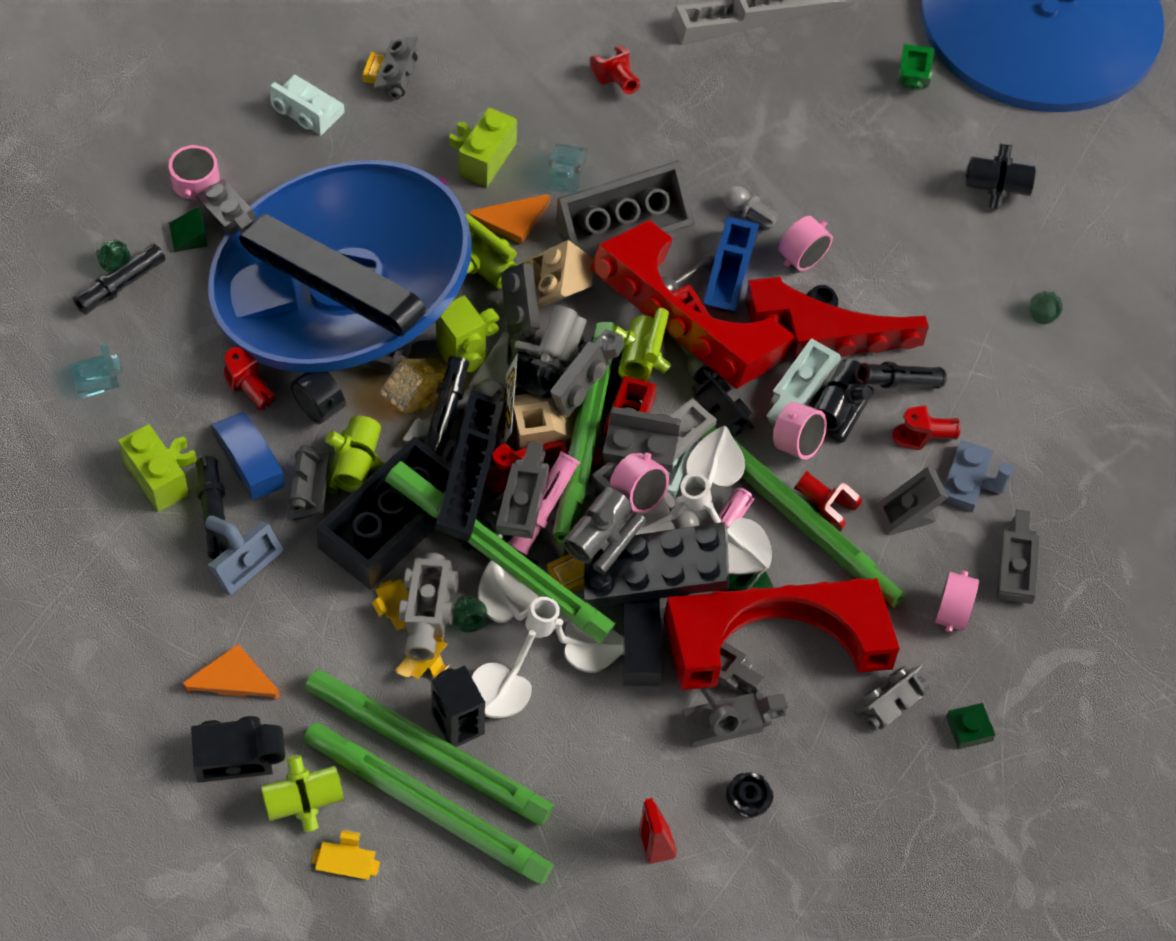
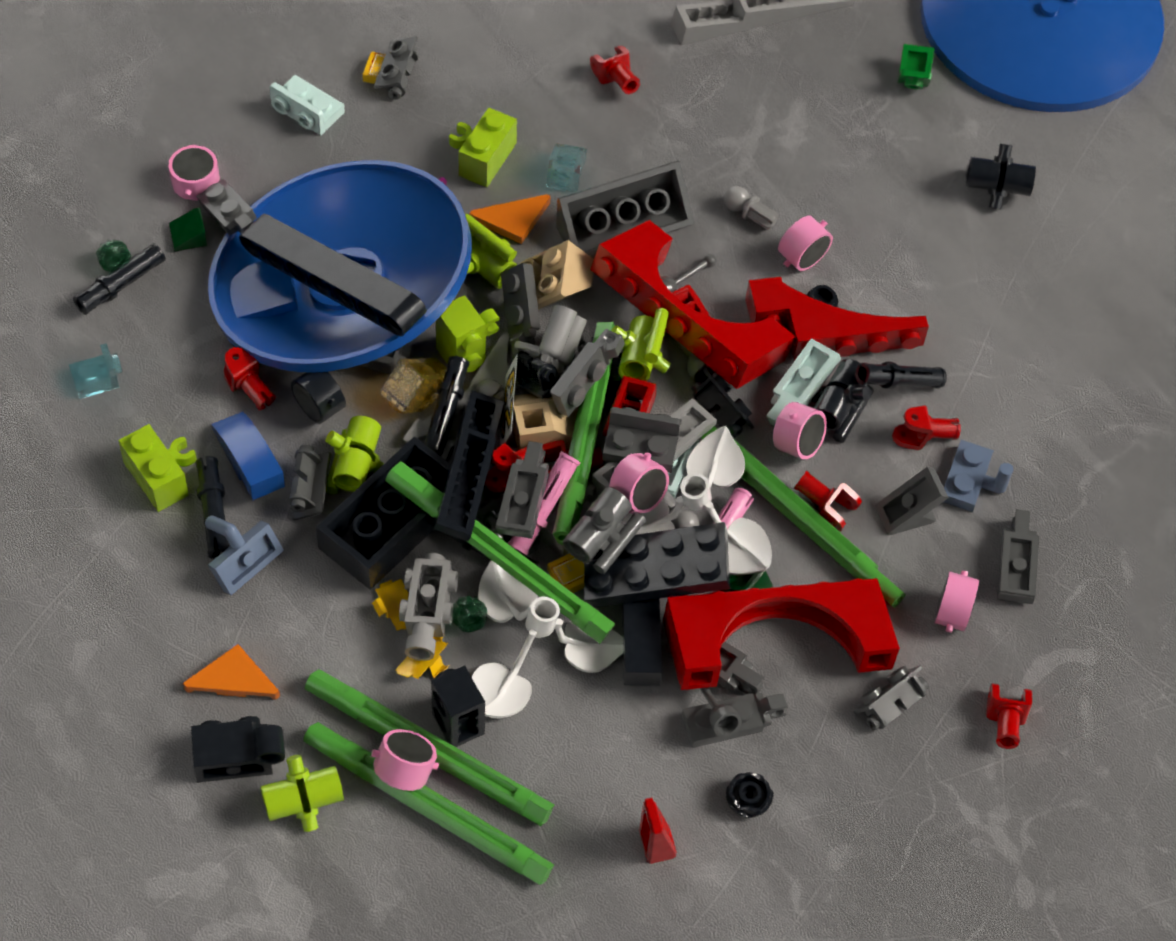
yellow piece [312,830,380,880] -> none
blue slope [703,217,759,313] -> none
dark green plate [946,703,995,749] -> none
clear green plate [1029,290,1063,324] -> none
none -> bright pink piece [371,729,439,791]
none -> red piece [986,683,1033,749]

